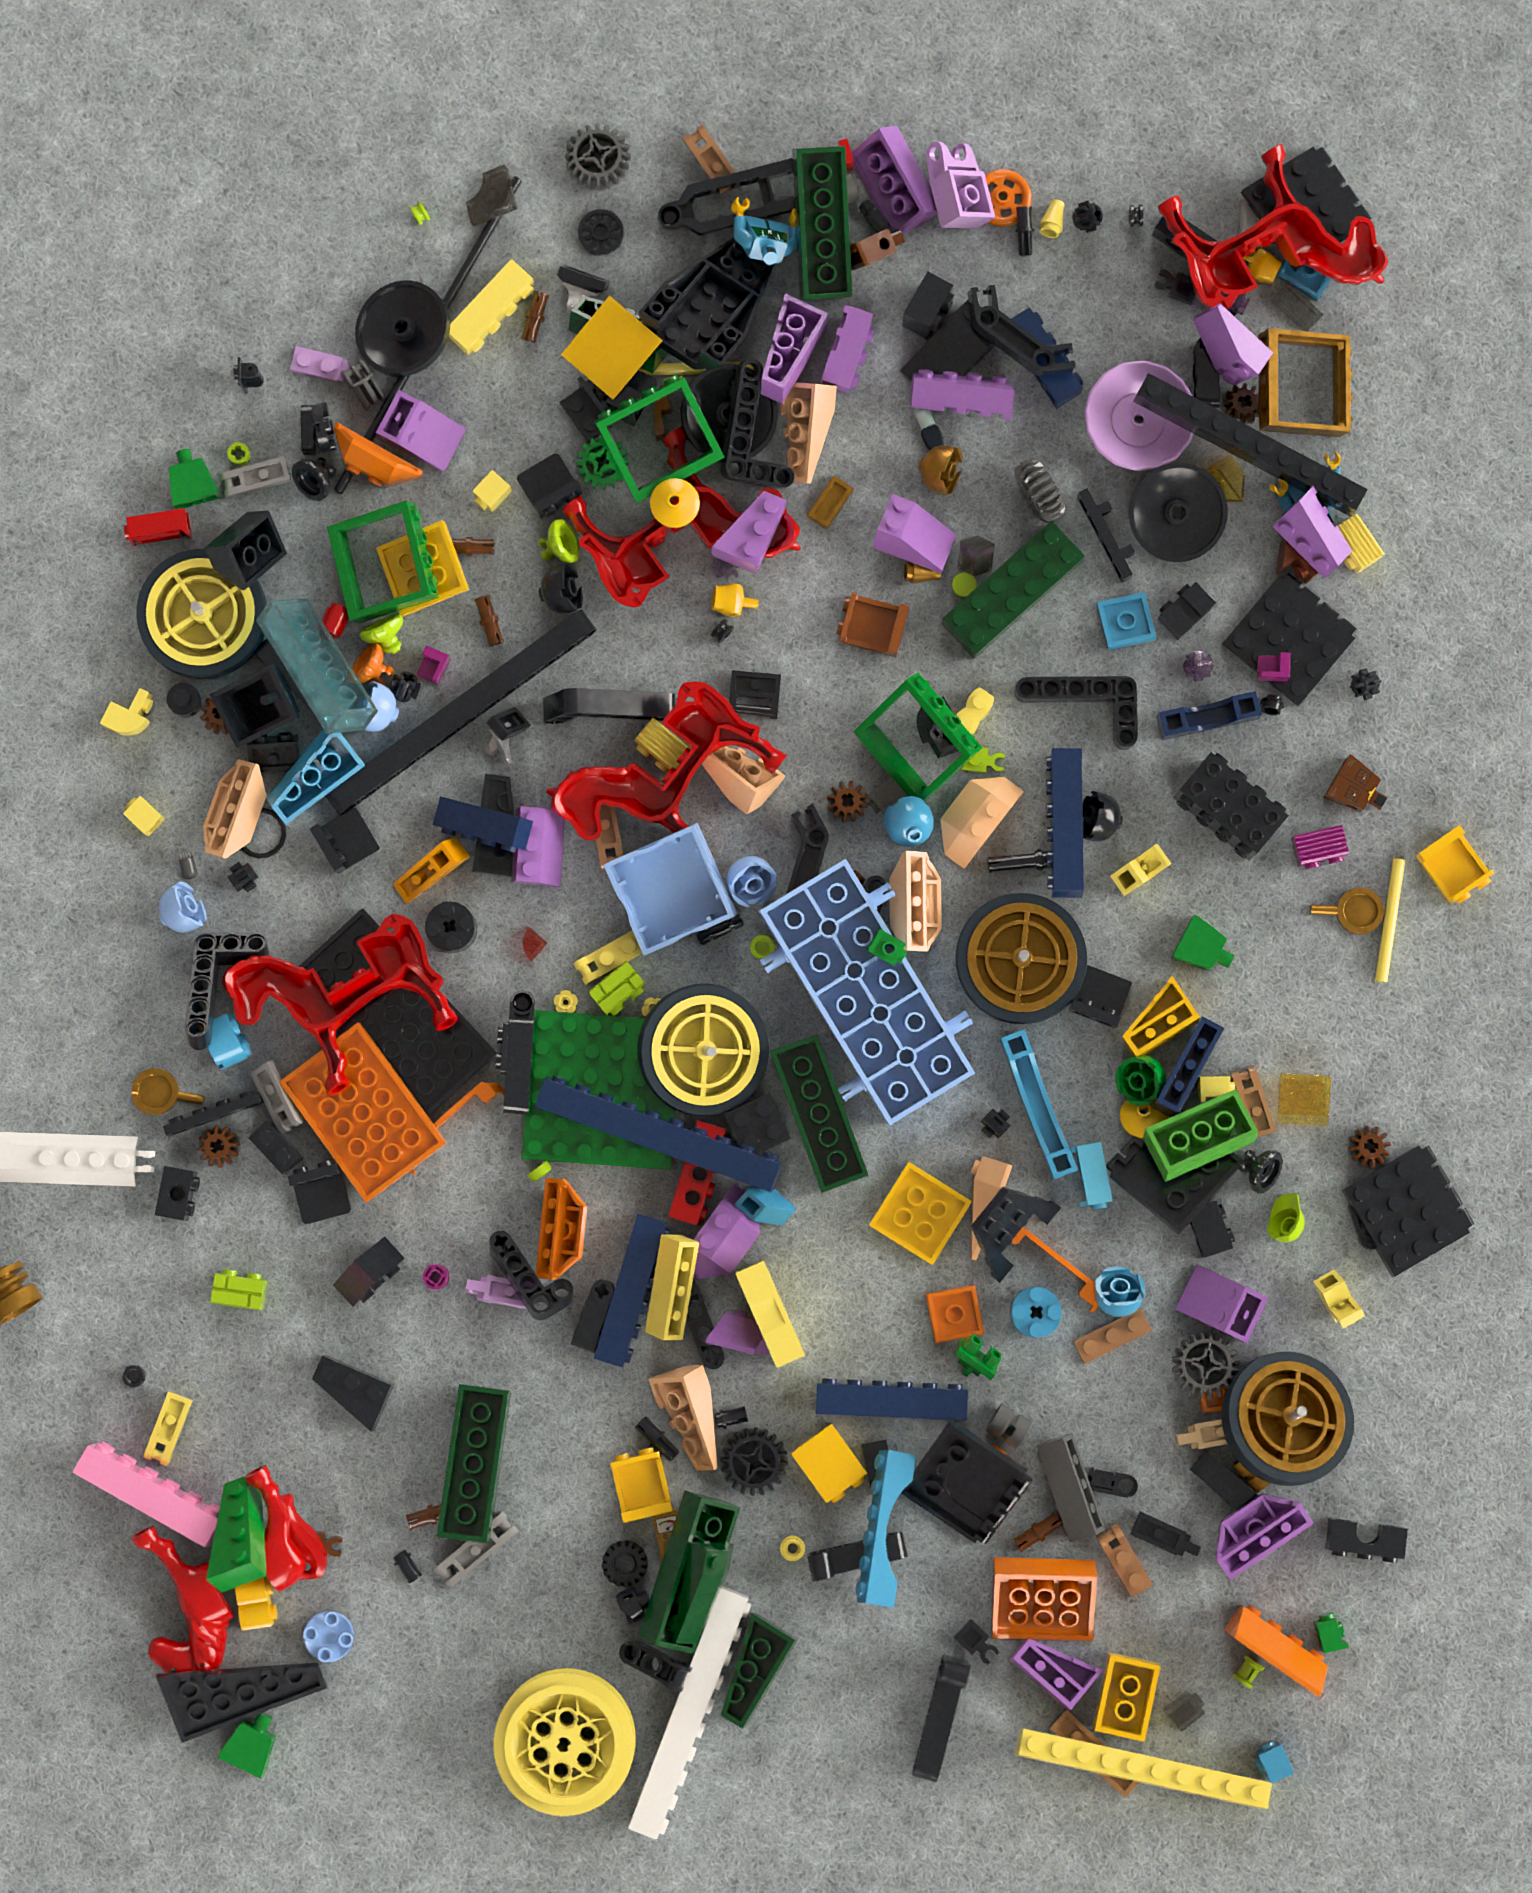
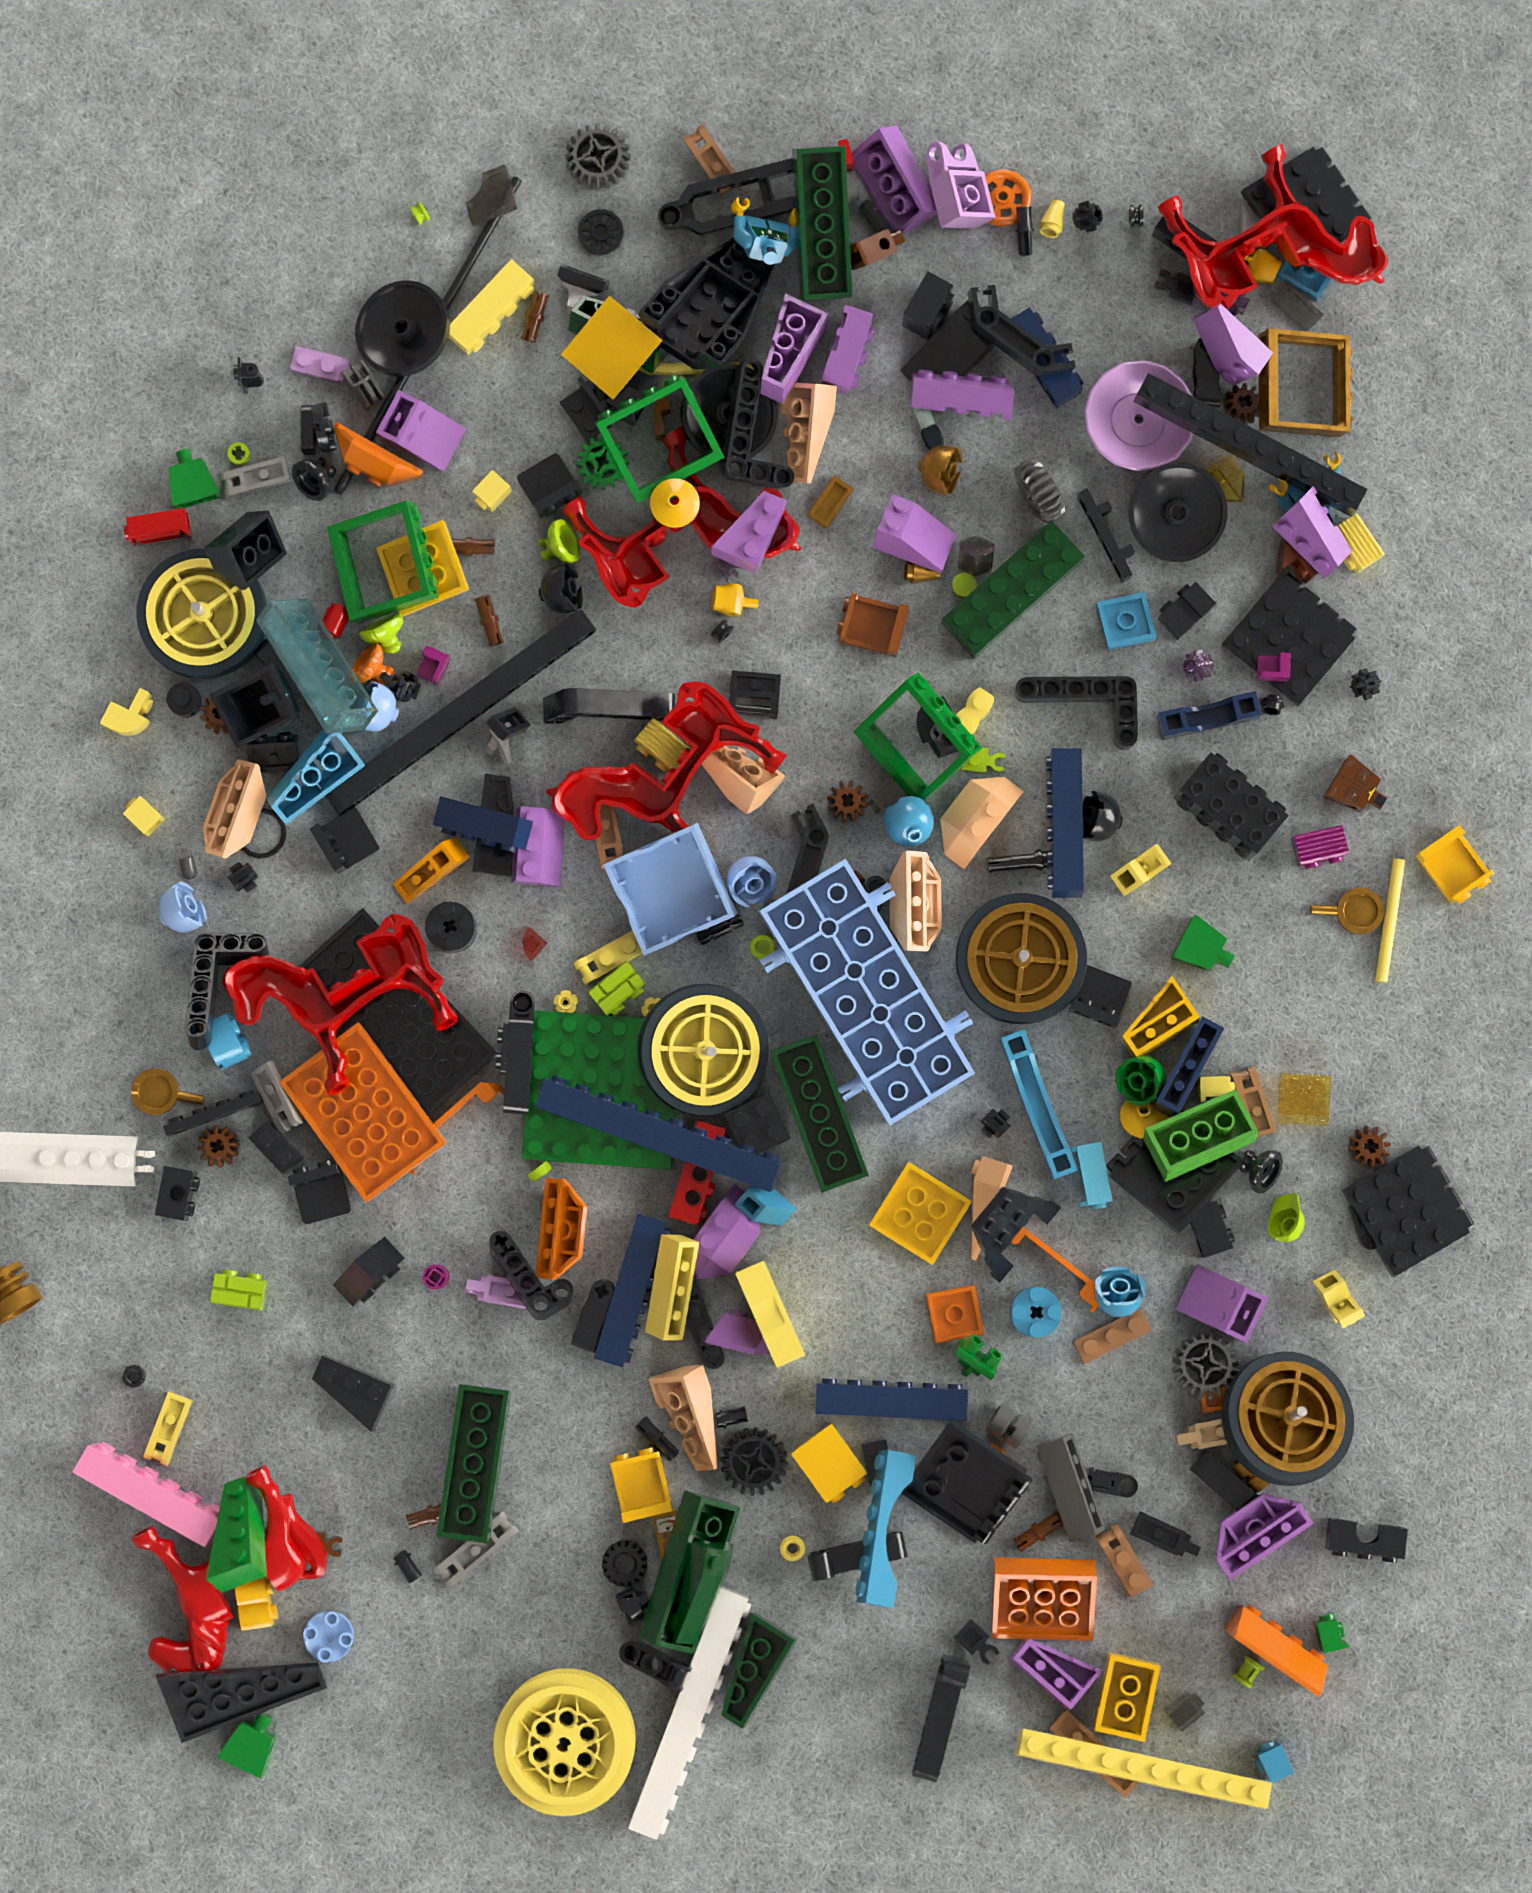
green brick [866,929,907,966] -> none

